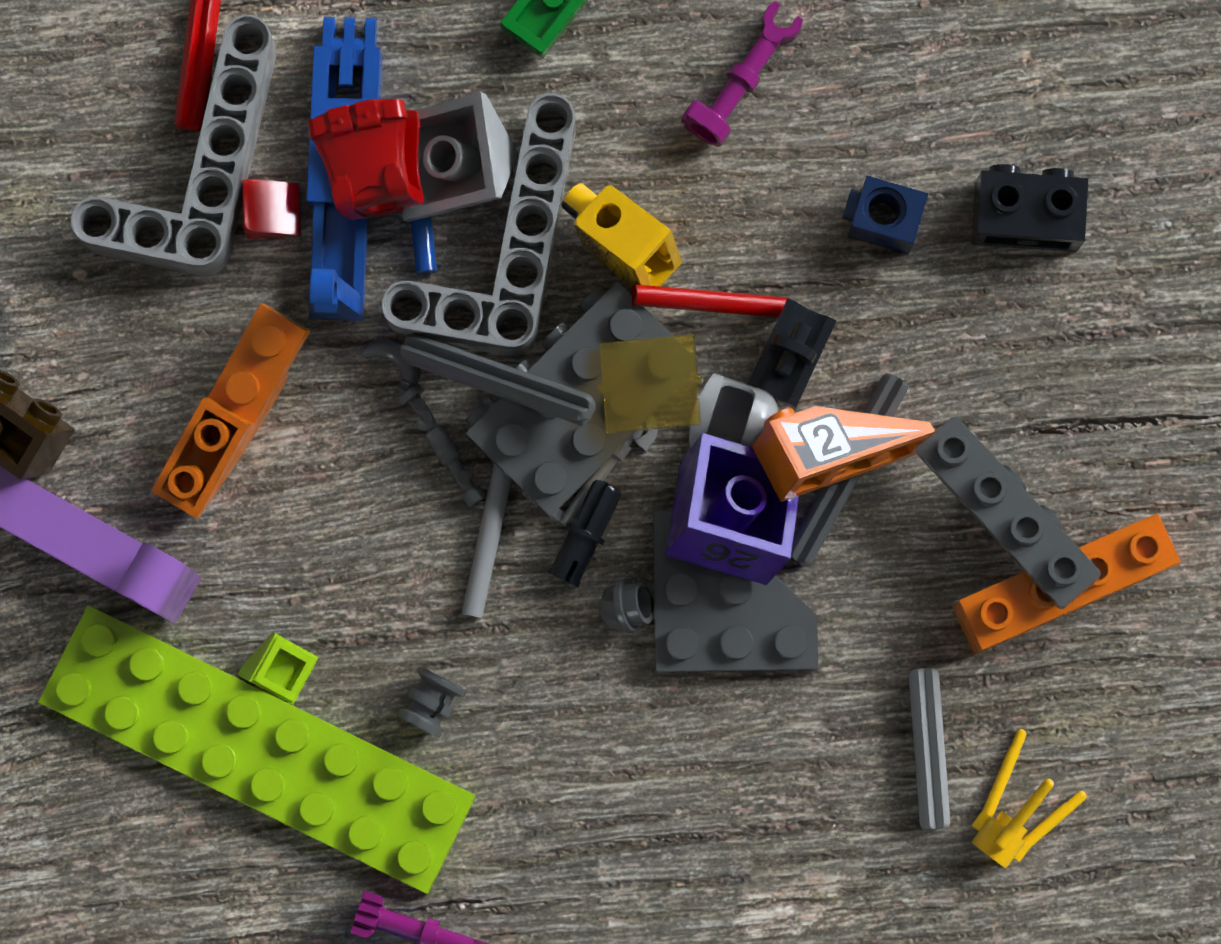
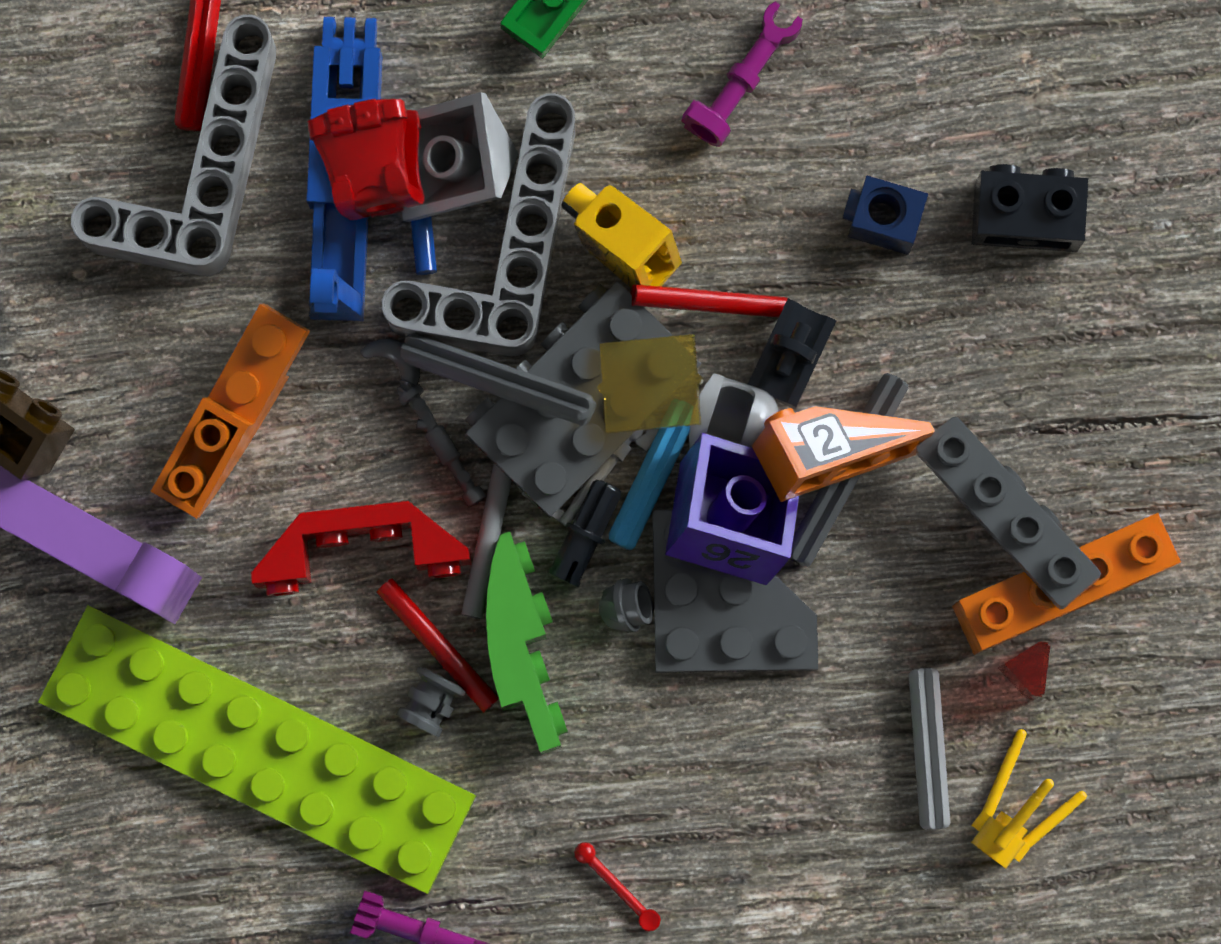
lime slope [237,632,319,705] -> none
red slope [242,179,301,239] -> none
none -> red slope [251,501,472,596]
none -> red bar [376,578,499,713]
none -> bright green slope [486,531,568,755]
none -> red hinge [574,842,661,931]
none -> dark azure axle [609,399,695,550]
none -> clear red slope [997,641,1050,700]

